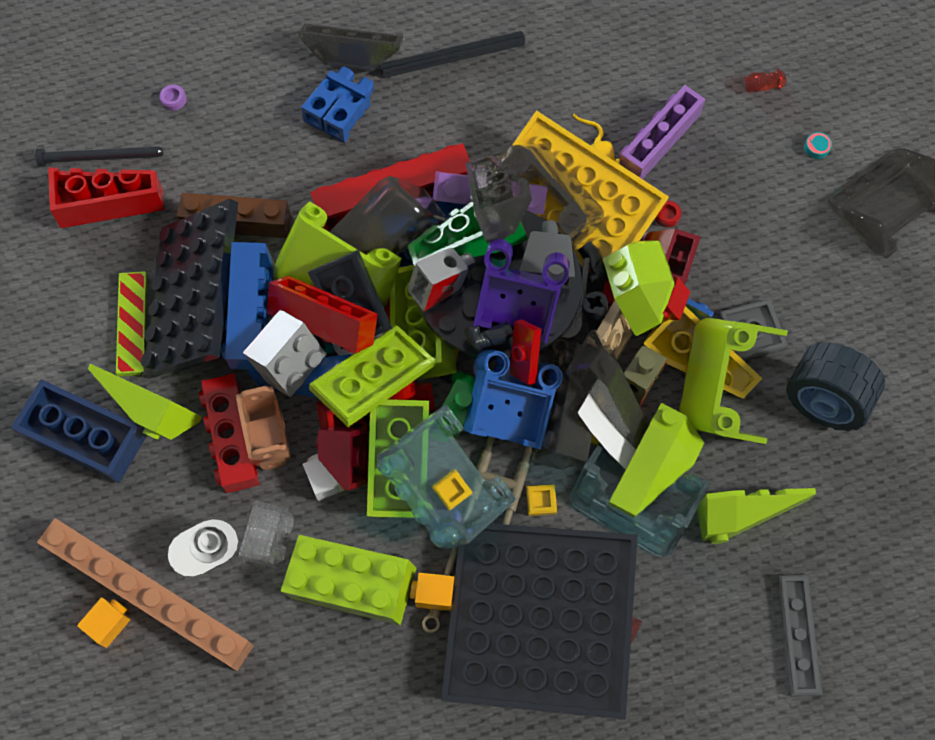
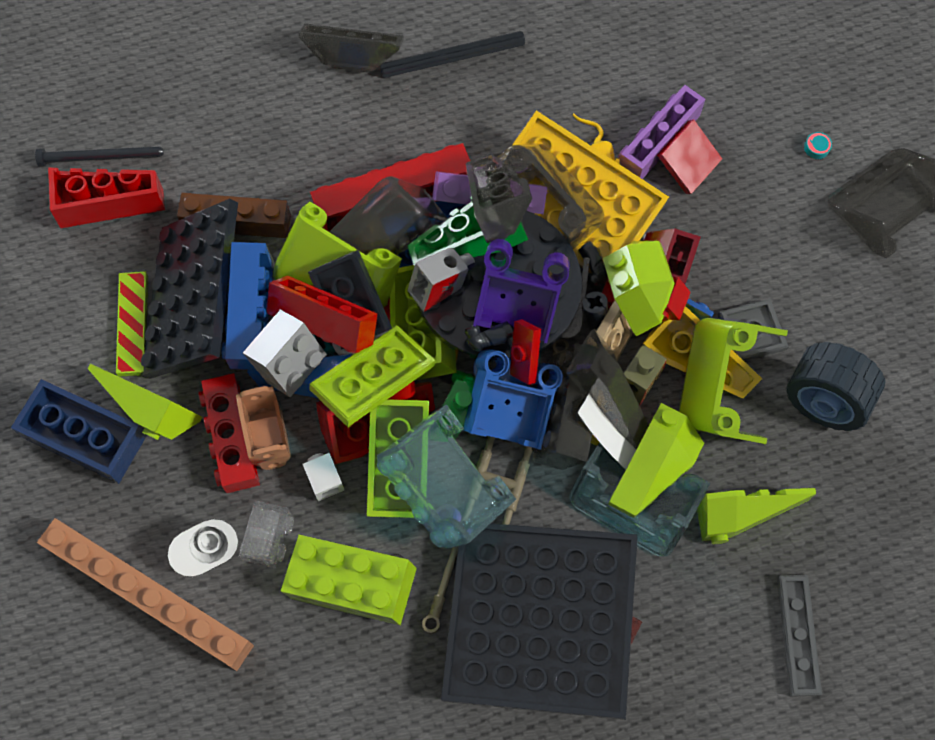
light orange brick [77,597,130,648] -> none
medium lavender tile [159,85,186,111] -> none
blue hips [301,66,374,143] -> none
dark red slope [315,426,370,490] -> none
light orange brick [410,573,455,611] -> none
yellow tile [431,469,473,511] -> none
dark grey torso [520,220,575,289] -> none
yellow tile [526,484,557,516] -> none
red tile [655,200,681,228] -> none
clear red arm [744,68,787,92] -> none
none -> tile [657,119,722,194]

